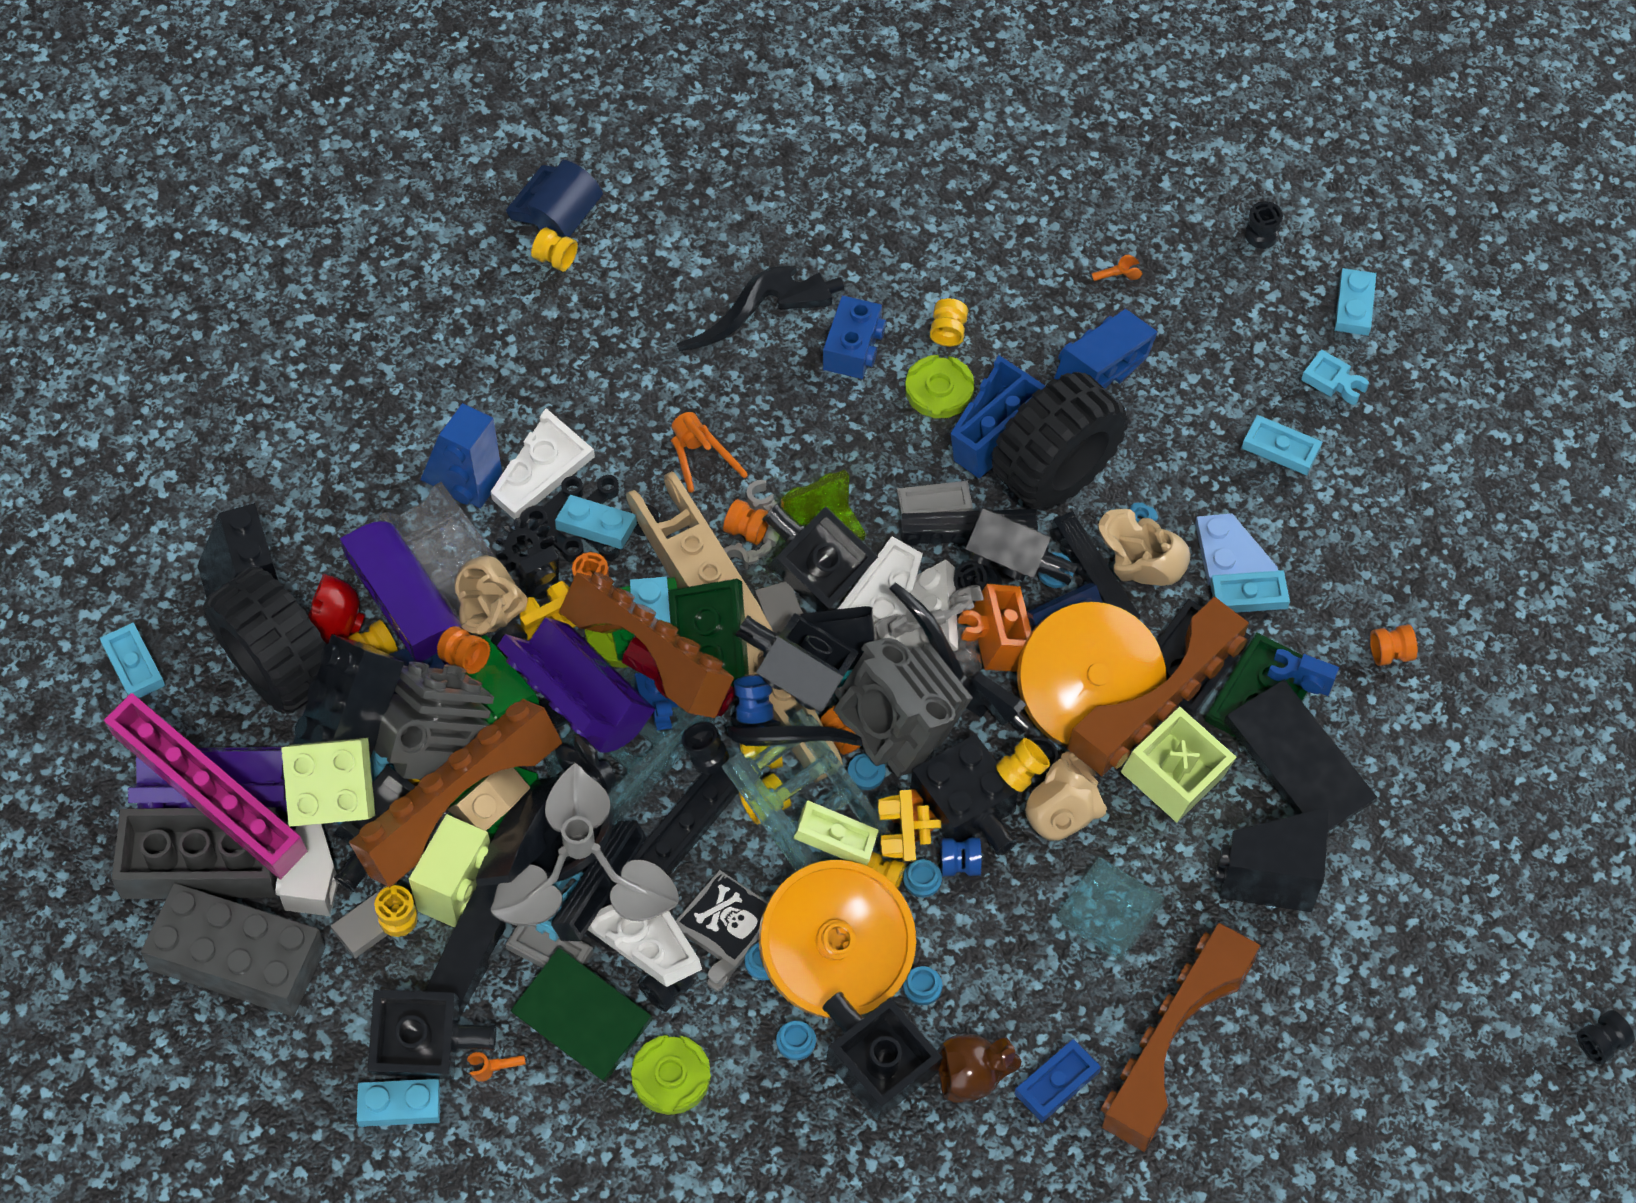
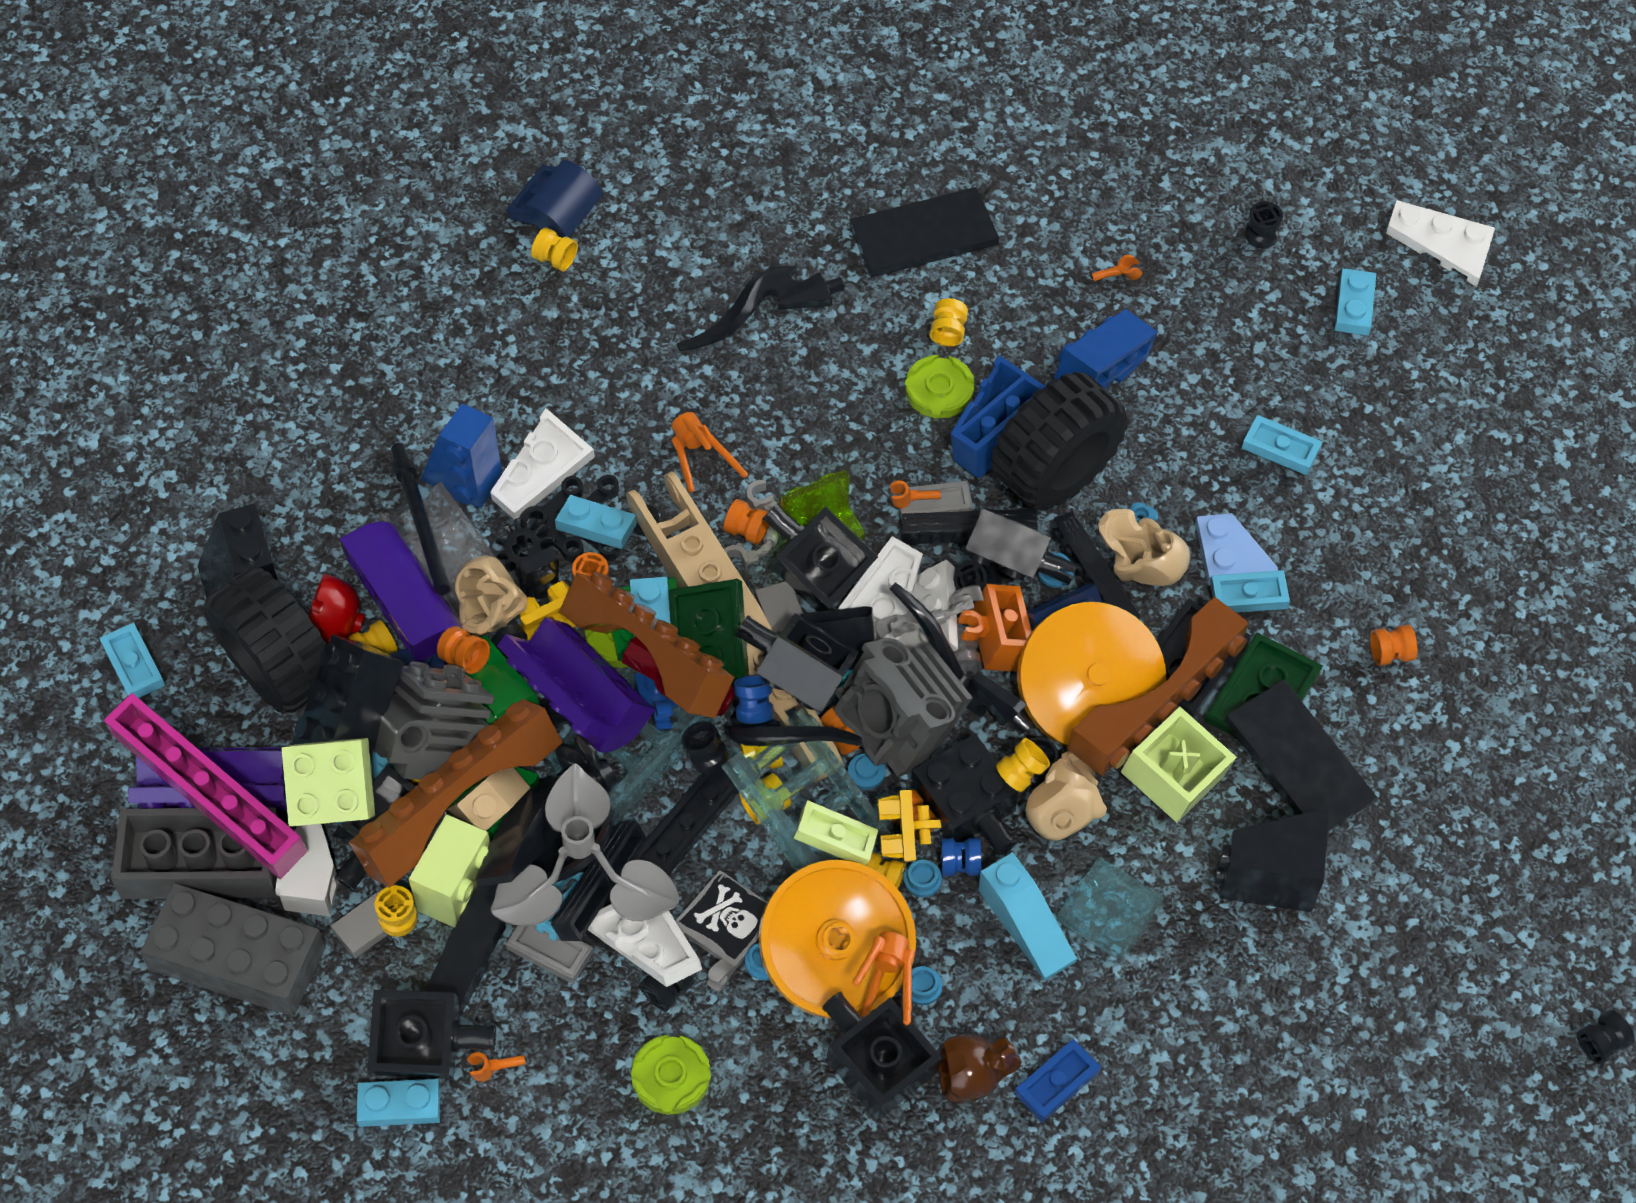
dark green tile [510,948,653,1083] -> none
dark azure plate [776,1021,816,1060] -> none
blue brick [823,295,886,379] -> none
dark orange arch [1101,923,1261,1152] -> none
blue plate [1268,649,1339,696] -> none
medium azure plate [1301,349,1369,405] -> none
none -> black bar [391,443,450,595]
none -> black tile [849,187,999,278]
none -> orange plant [852,931,915,1025]
none -> orange hand [890,480,941,509]
none -> medium azure slope [978,852,1077,981]
none -> white wing [1386,200,1495,287]

